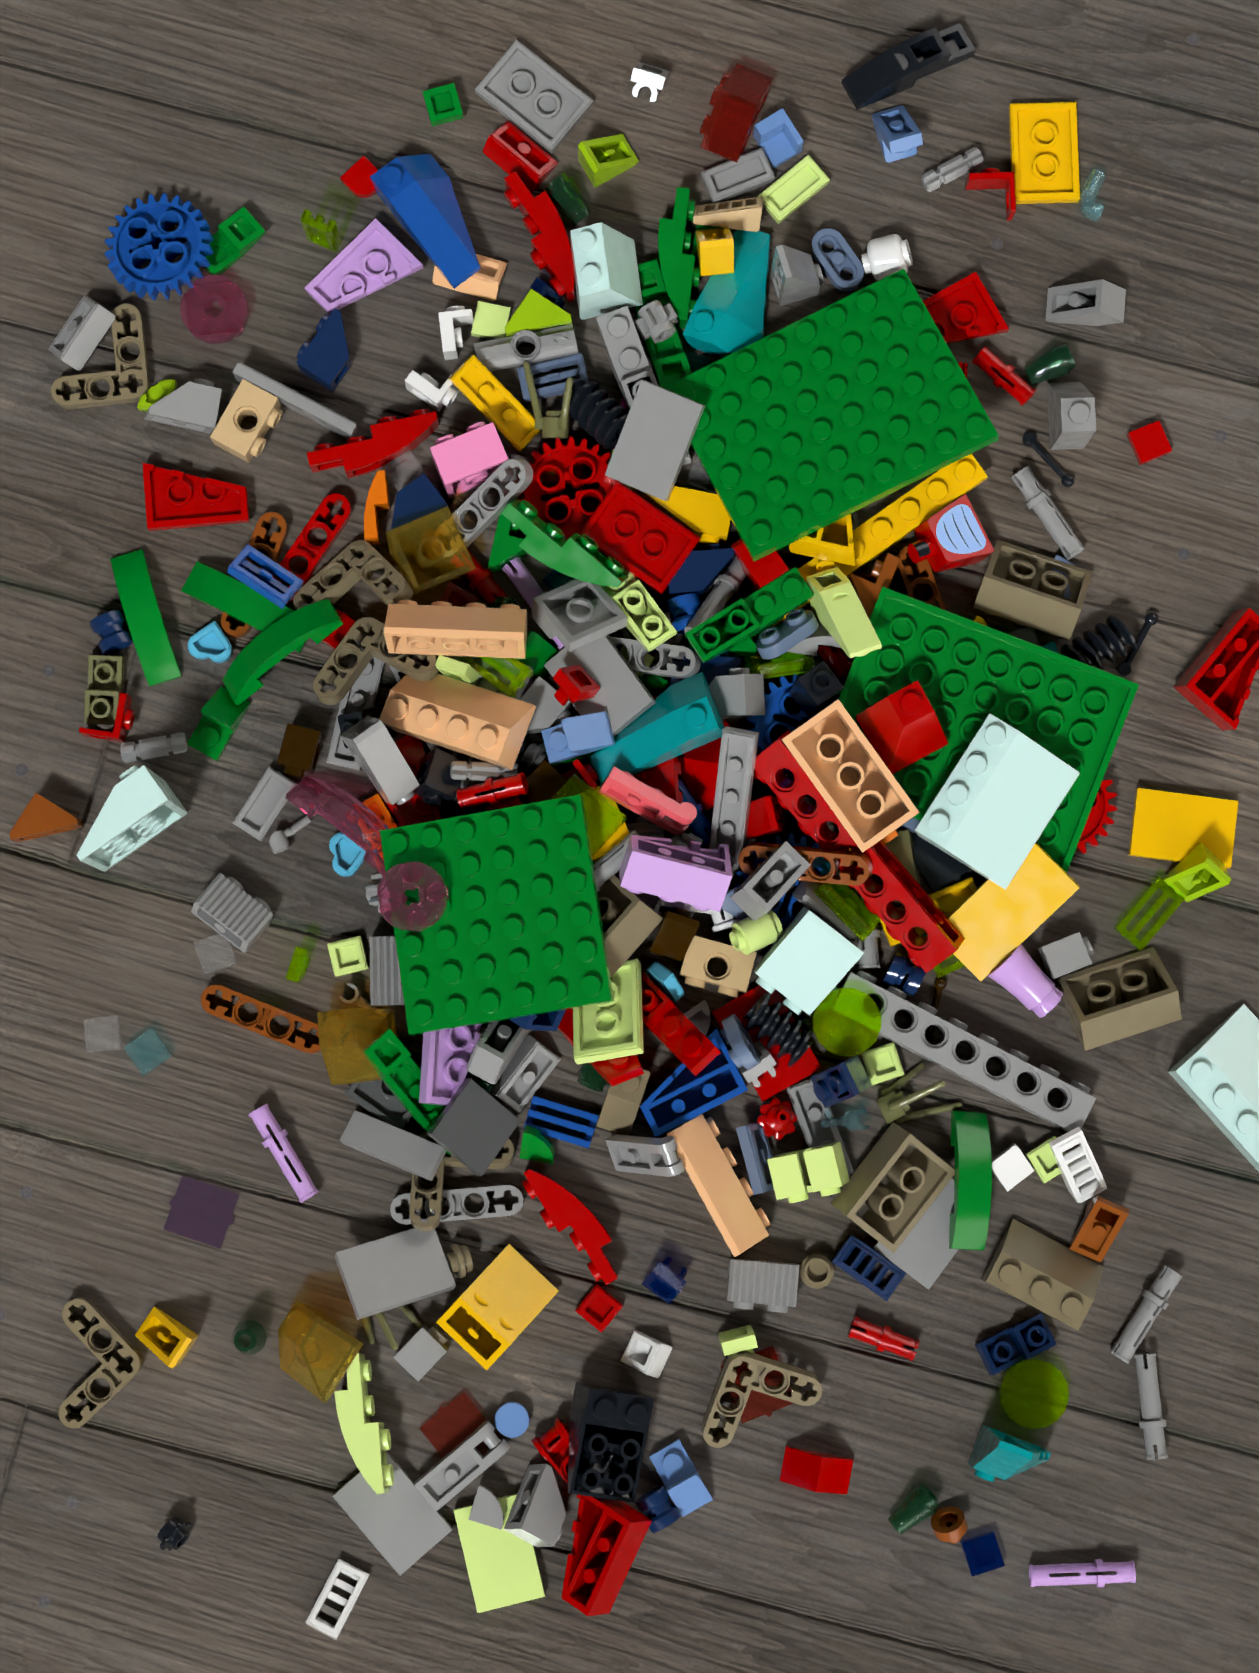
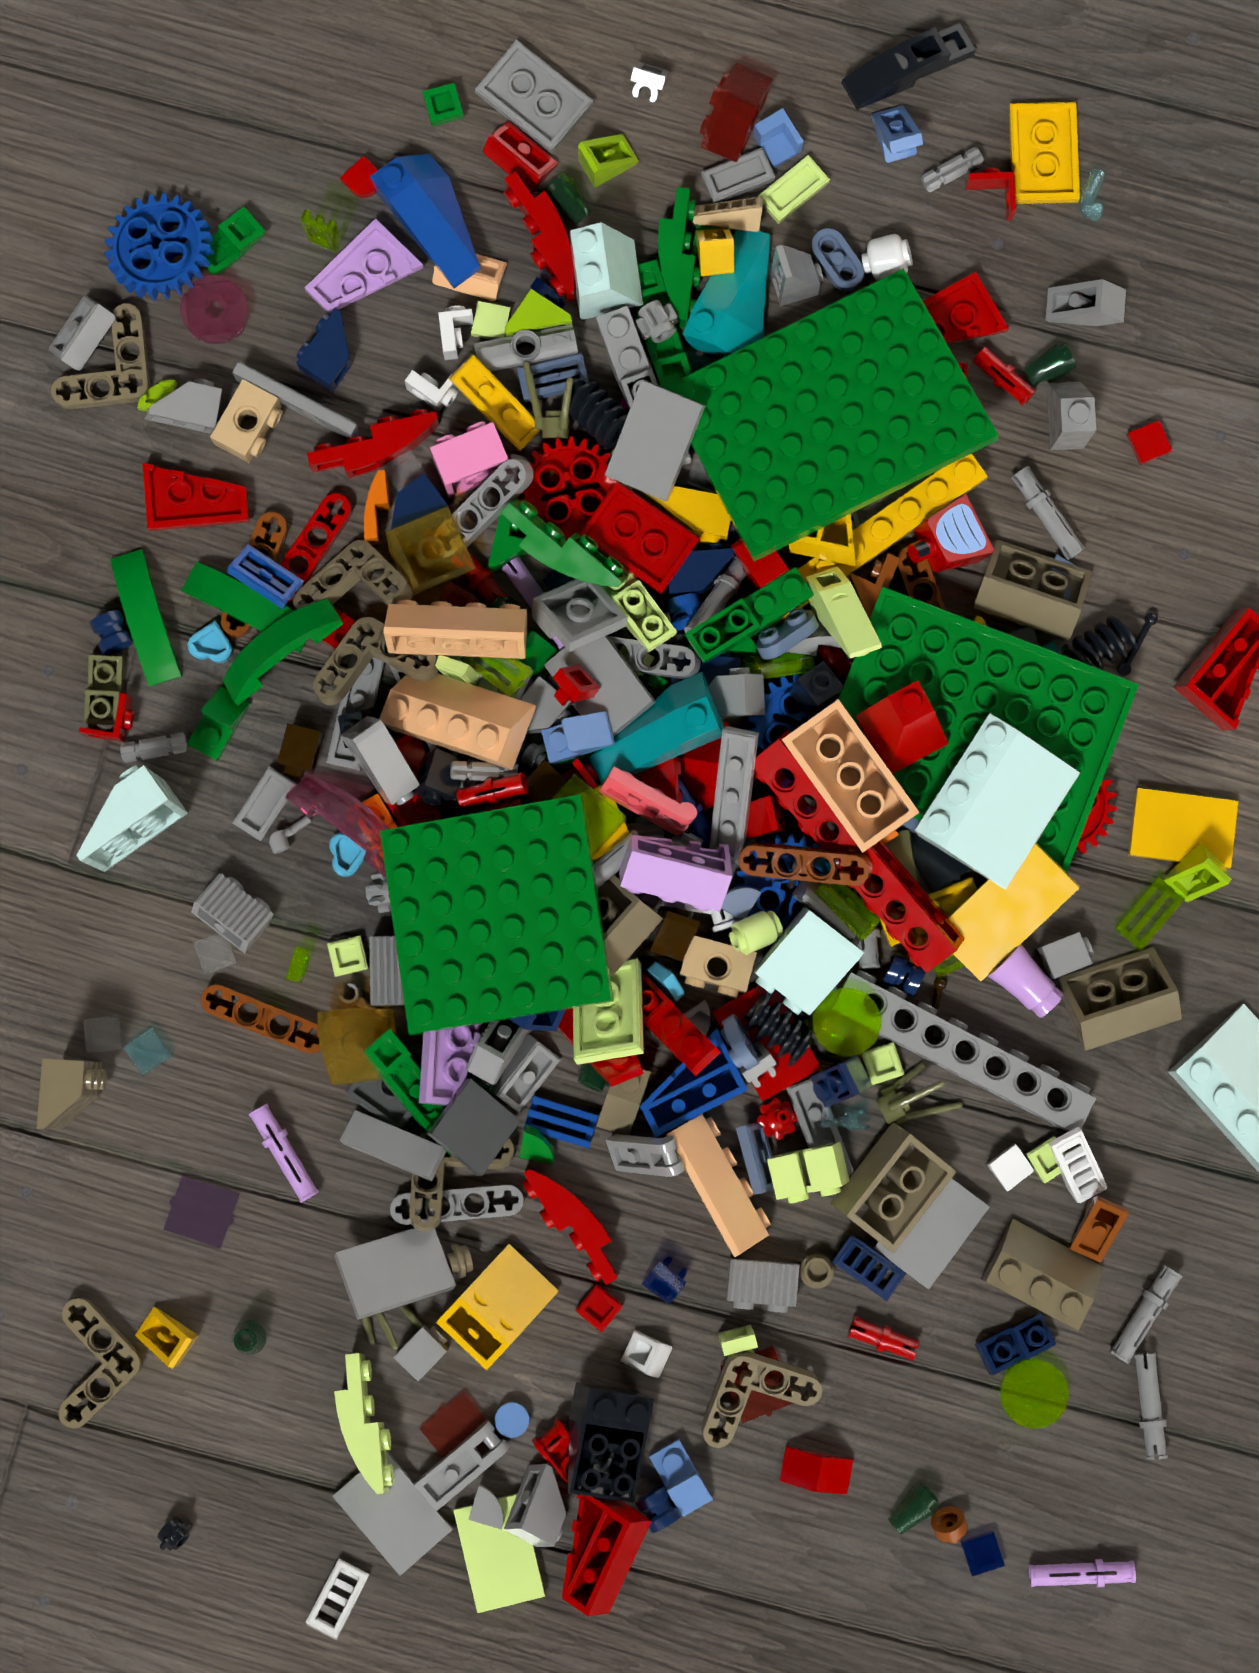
dark orange slope [9,793,84,843] -> none
clear yellow slope [278,1300,364,1403] -> none
clear pink plate [377,862,449,932] -> none
light grey slope [730,841,810,921] -> none
green slope [949,1111,992,1251] -> none
teal wedge [968,1424,1051,1482] -> none
black hinge [1022,432,1074,487] -> none
none -> dark tan slope [36,1058,107,1129]

